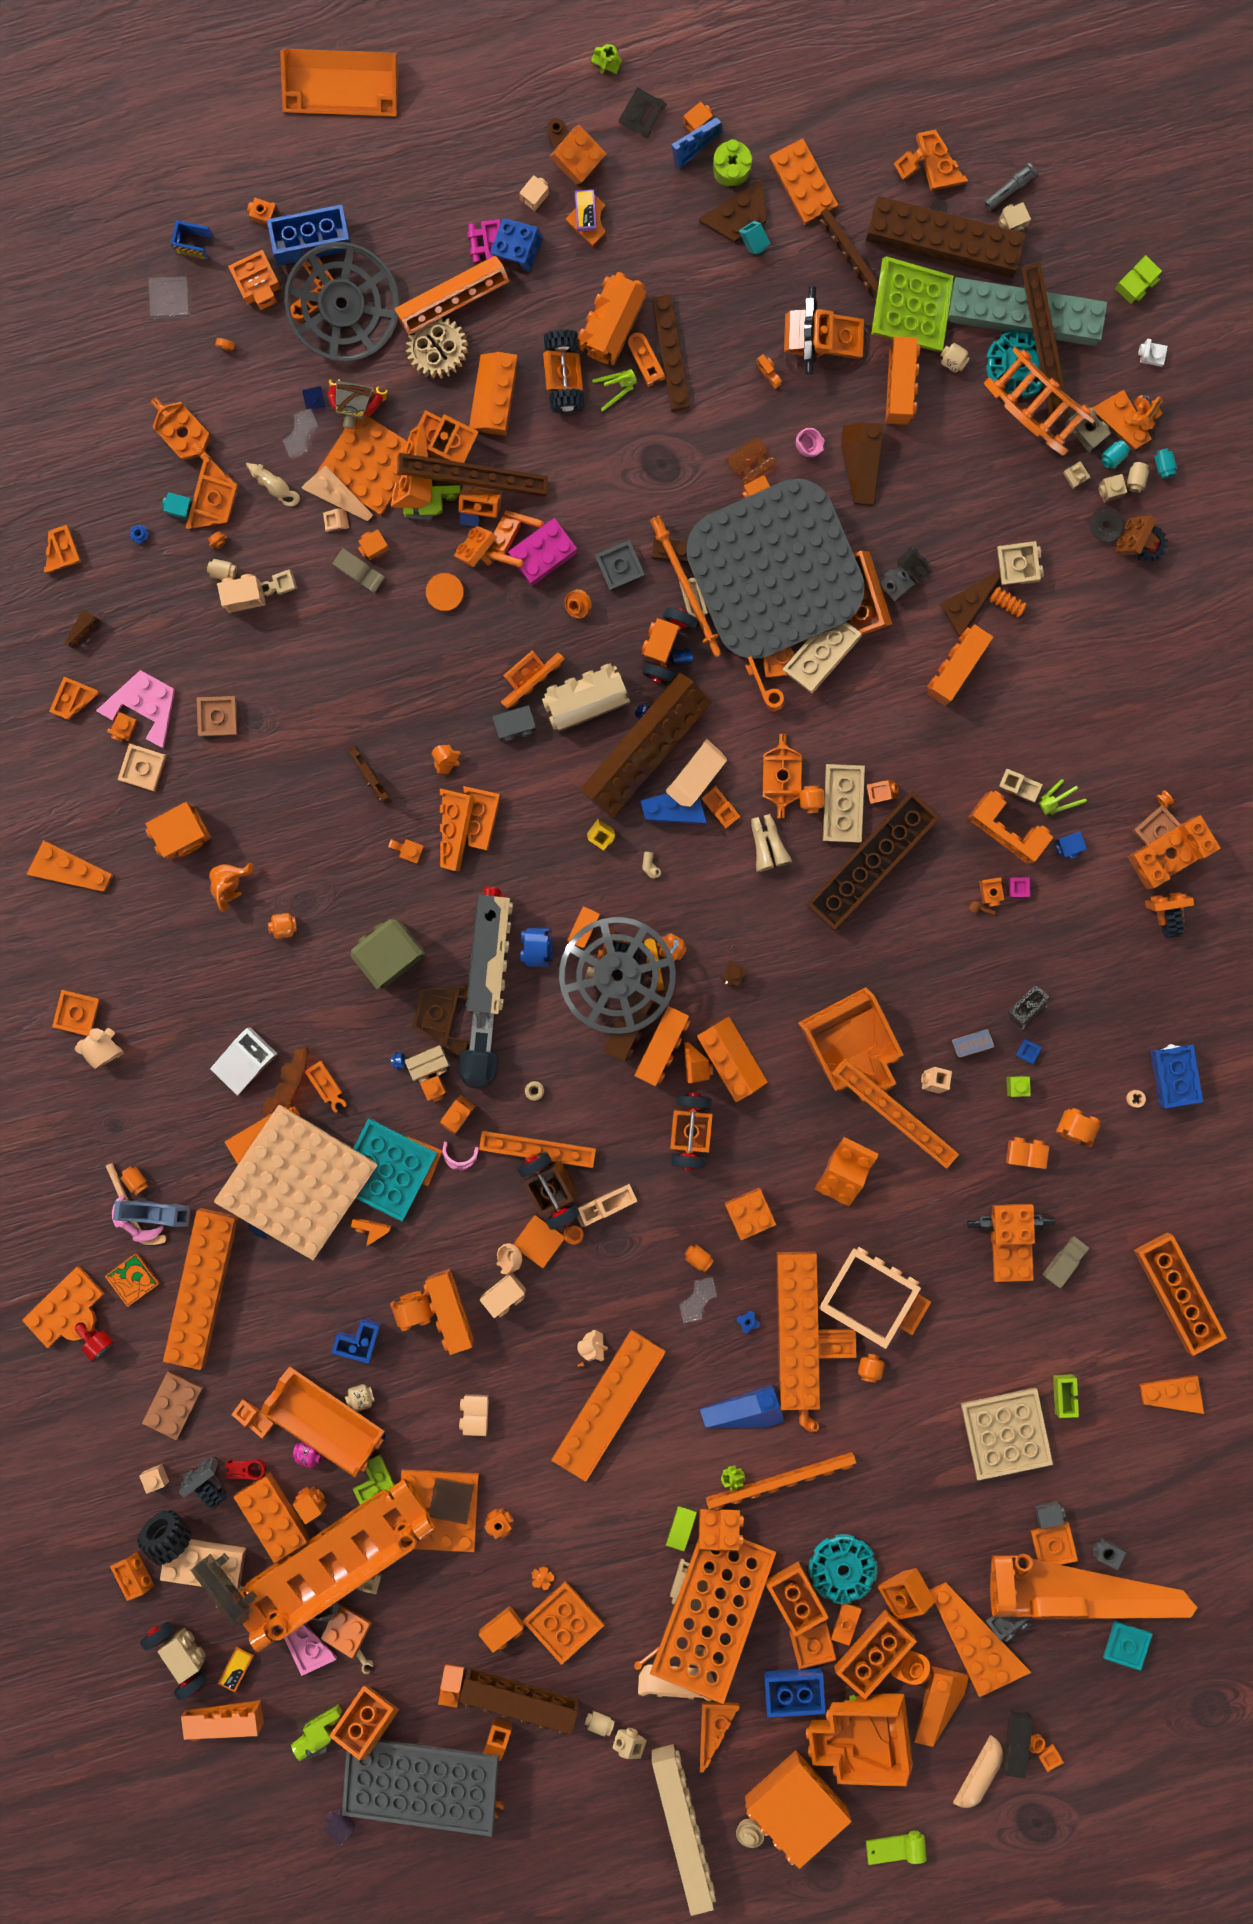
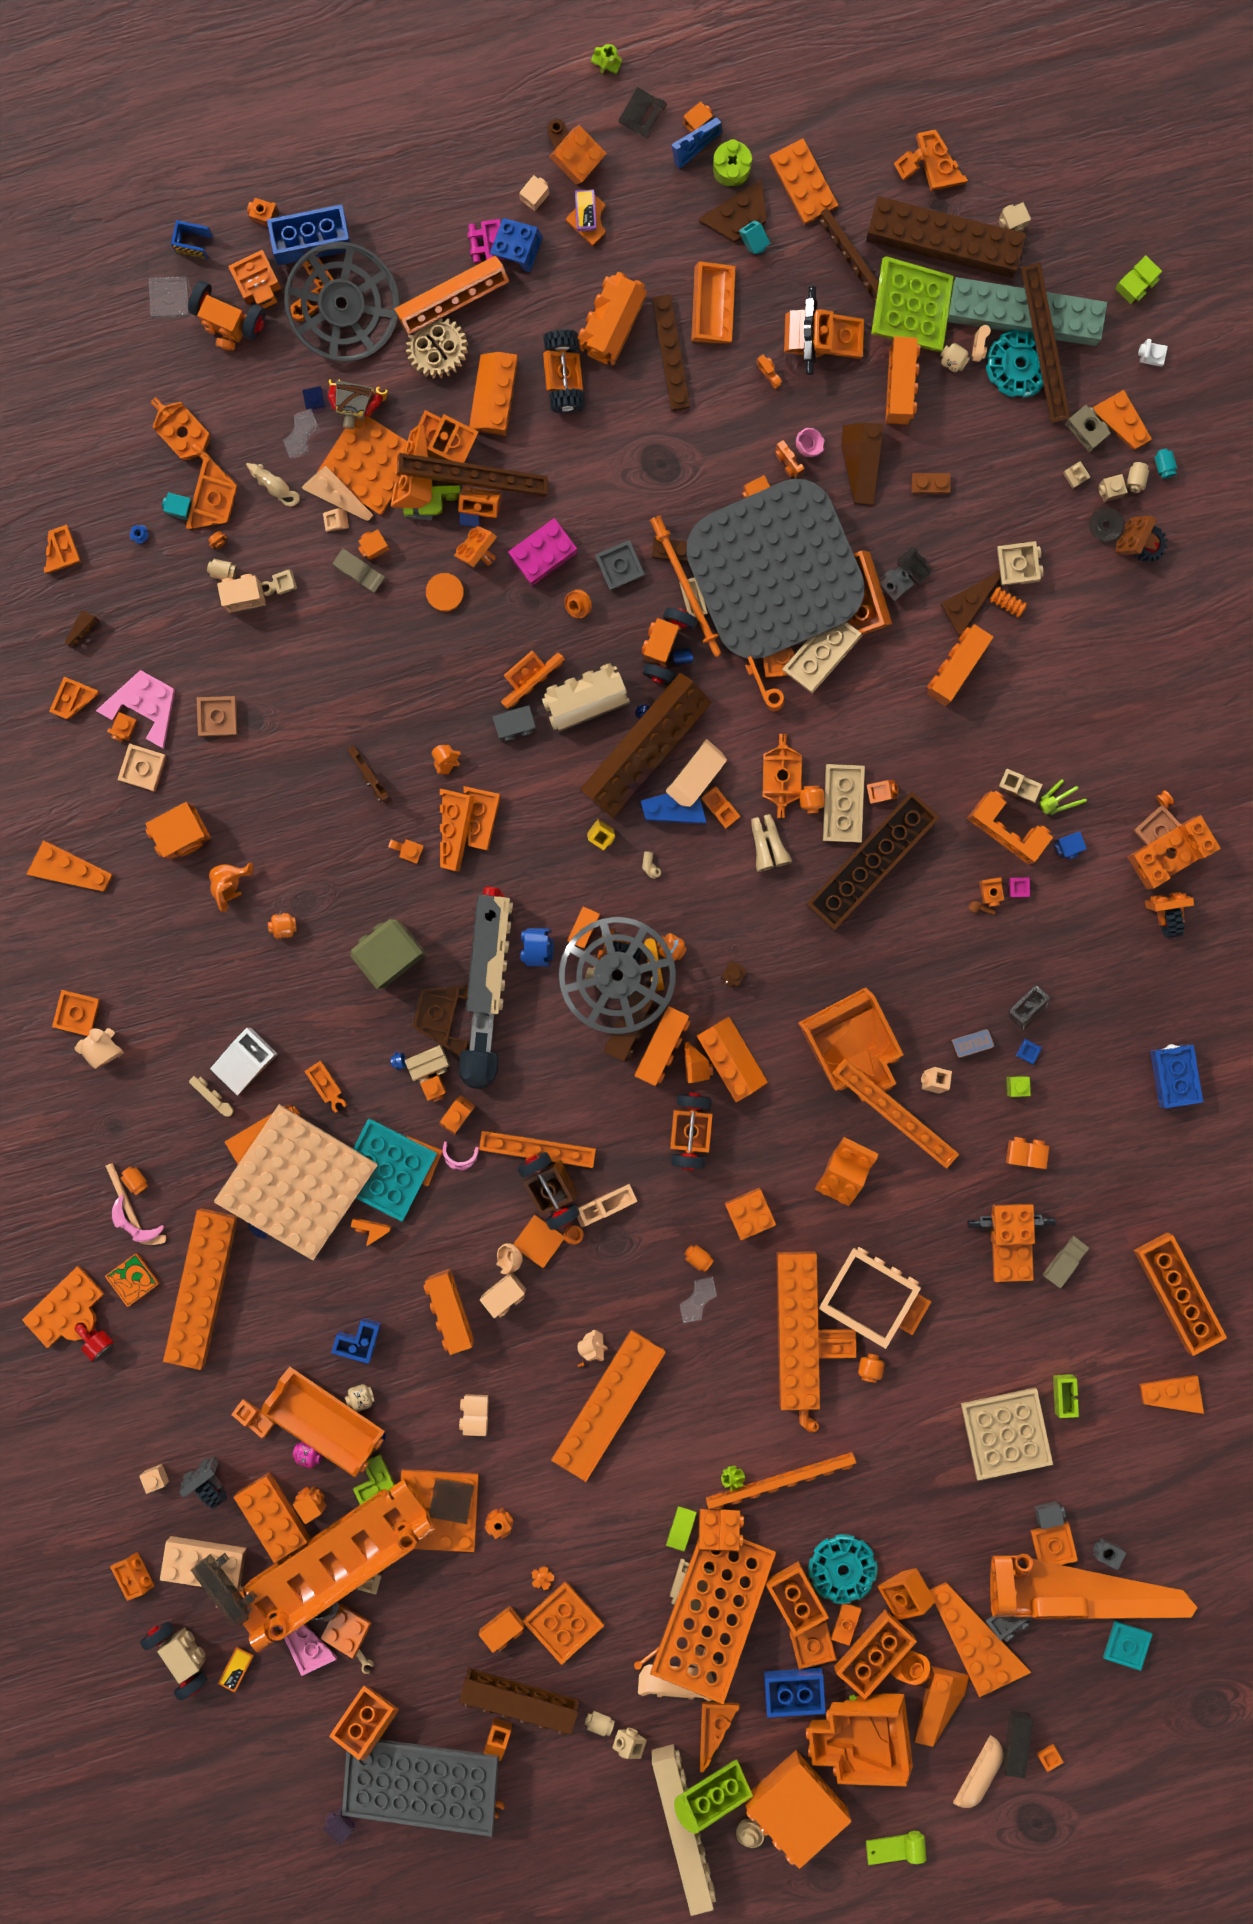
sand blue arch [113,1201,191,1227] -> none
black tyre [137,1510,192,1565] -> none
nougat plate [142,1370,203,1440] -> none
orange wedge [181,1700,264,1741] -> none
red piece [226,1459,267,1480] -> none
clear orange slope [261,1046,309,1116] -> none
orange slope [280,49,398,116] -> none
lime plate [291,1704,342,1761] -> none
orange brick [390,1291,434,1331] -> none
orange slope [438,1664,464,1708] -> none
orange plate [483,510,544,567] -> none
tan plate [525,1081,544,1101] -> none
lime plant [592,369,637,411] -> none
orange plate [628,333,666,387] -> none
blue wedge [700,1385,785,1428] -> none
clear orange plate [726,436,776,485] -> none
blue plate [737,1311,759,1333] -> none
dark grey pin [984,163,1038,211] -> none
orange fence [984,347,1095,456] -> none
orange plate [1027,1734,1045,1753] -> none
orange brick [1056,1108,1101,1148] -> none
teal brick [1101,440,1130,469] -> none
light nougat bush [1126,1090,1146,1108] -> none
orange hips [1131,395,1163,431] -> none
none -> brick [188,280,266,343]
none -> tan hinge [189,1076,234,1117]
none -> lime brick [674,1760,753,1833]
none -> orange slope [691,261,735,343]
none -> orange wing [775,440,805,479]
none -> dark orange plate [911,473,950,494]
none -> light nougat plate [971,325,991,362]

